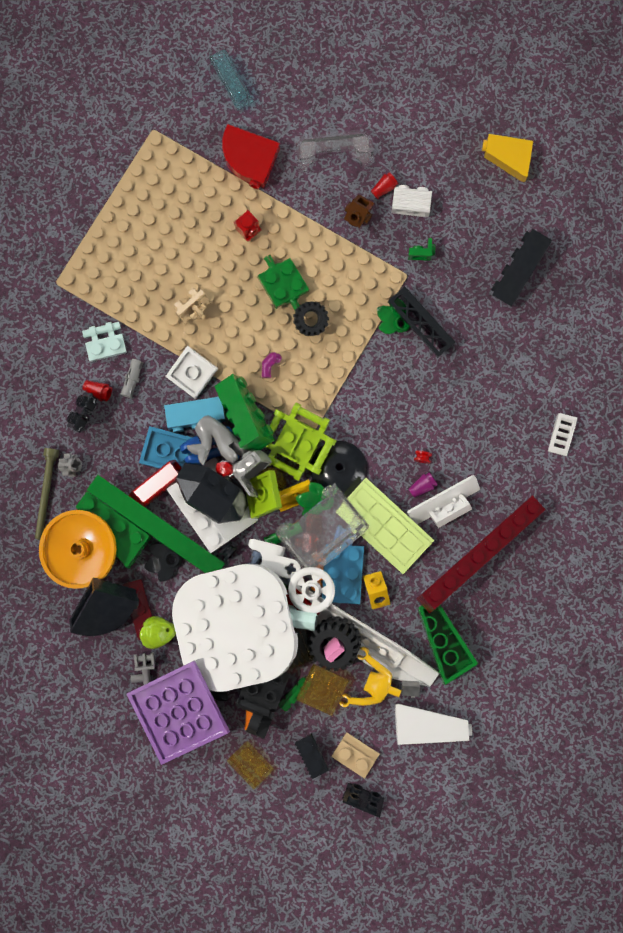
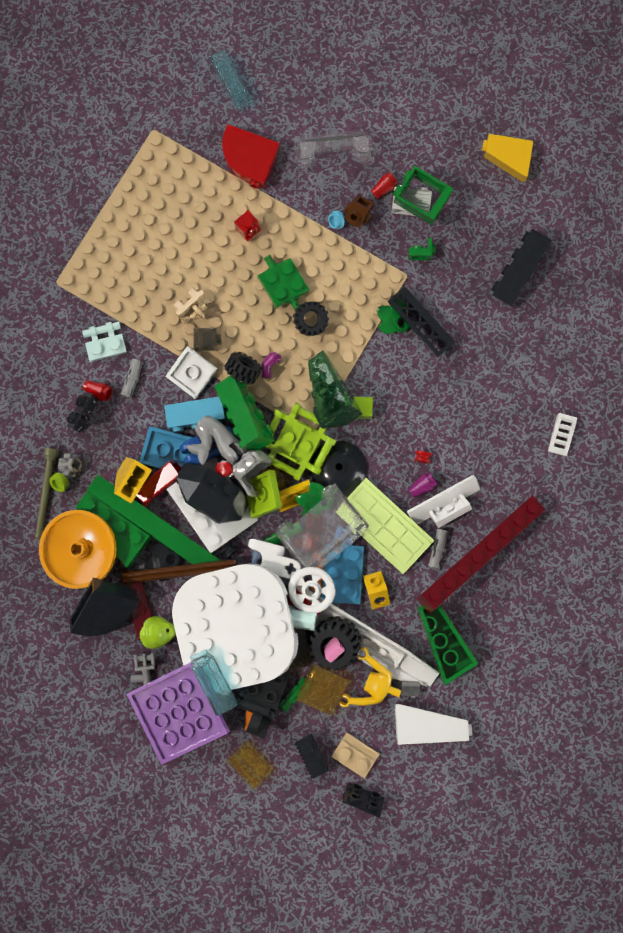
none -> lime tile [49,473,69,492]
none -> yellow slope [114,457,152,503]
none -> reddish brown axle [122,560,237,583]
none -> clear light blue piece [190,649,238,716]
none -> clear smoke brick [193,328,221,351]
none -> black tyre [224,352,262,385]
none -> clear green wedge [308,350,362,429]
none -> medium azure plate [328,210,345,229]
none -> lime brick [345,397,373,419]
none -> green window [393,165,453,225]
none -> light grey pin [428,529,449,569]

